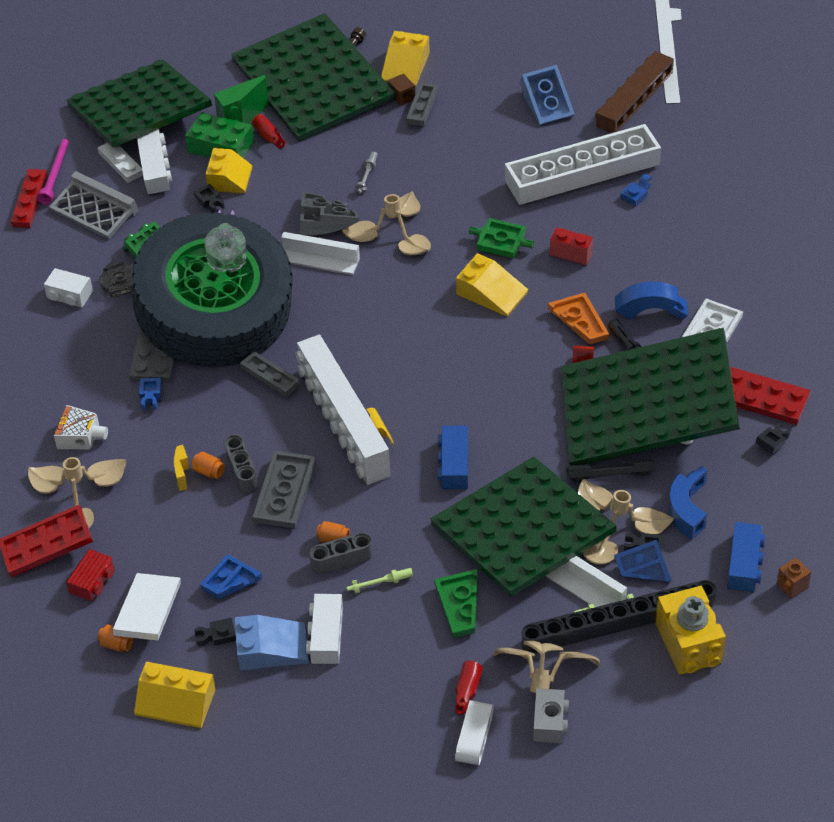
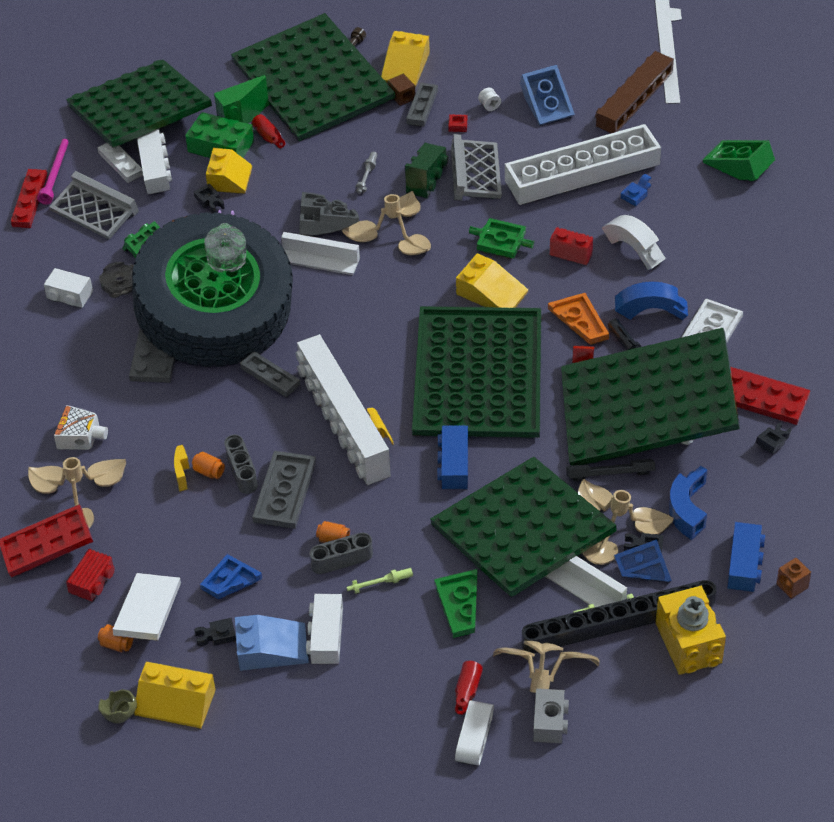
blue plate [139,378,162,410] -> none
none -> olive hair [98,689,137,724]
none -> dark green wedge [405,143,449,199]
none -> dark green plate [412,306,541,438]
none -> red tile [448,114,468,132]
none -> light grey fence [451,134,502,201]
none -> white wheel [478,88,501,111]
none -> white arch [602,215,666,270]
none -> green slope [703,140,775,181]

